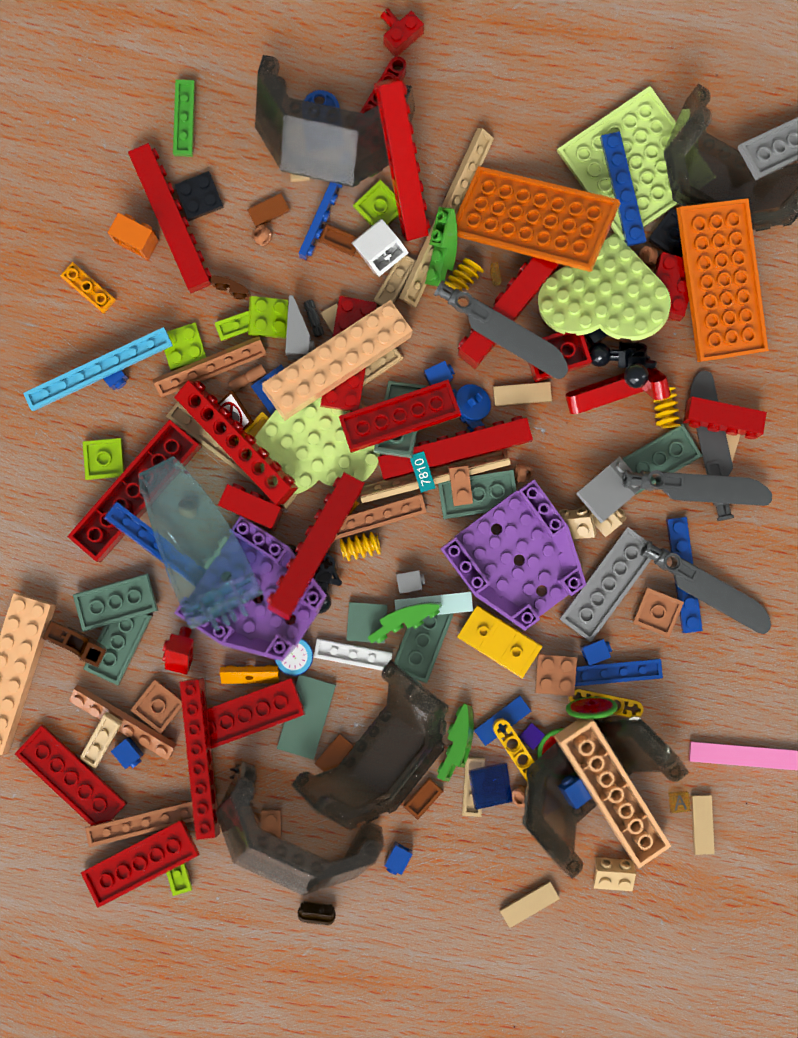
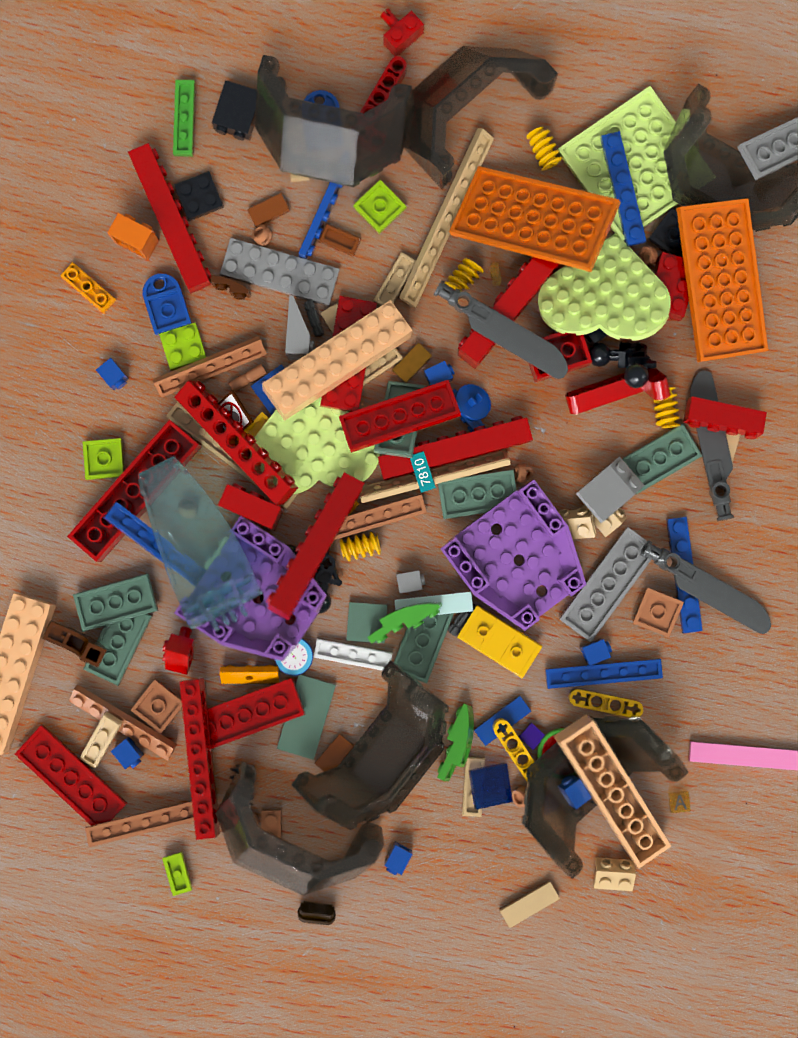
medium azure plate [23,327,173,411] -> none
red plate [81,819,200,908] -> none
lime plate [215,311,249,341] -> none
lime plate [248,296,288,339] -> none
white slope [351,219,409,276] -> none
red brick [374,78,430,241] -> none
dark orange tile [403,777,444,820] -> none
bright green slope [425,207,457,287] -> none
nougat plate [448,465,473,506] -> none
tan tile [493,382,552,406] -> none
nougat plate [535,654,577,696] -> none
wheel [566,697,618,719] -> none
dark grey piece [622,470,772,506] -> none
tan tile [691,794,715,855] -> none
none -> blue plate [143,274,192,335]
none -> black brick [212,80,263,141]
none -> light grey plate [220,238,340,306]
none -> pearl gold tile [392,343,432,383]
none -> clear smoke windscreen [404,46,558,189]
none -> dark grey axle [448,604,476,636]
none -> yellow piece [526,127,563,171]

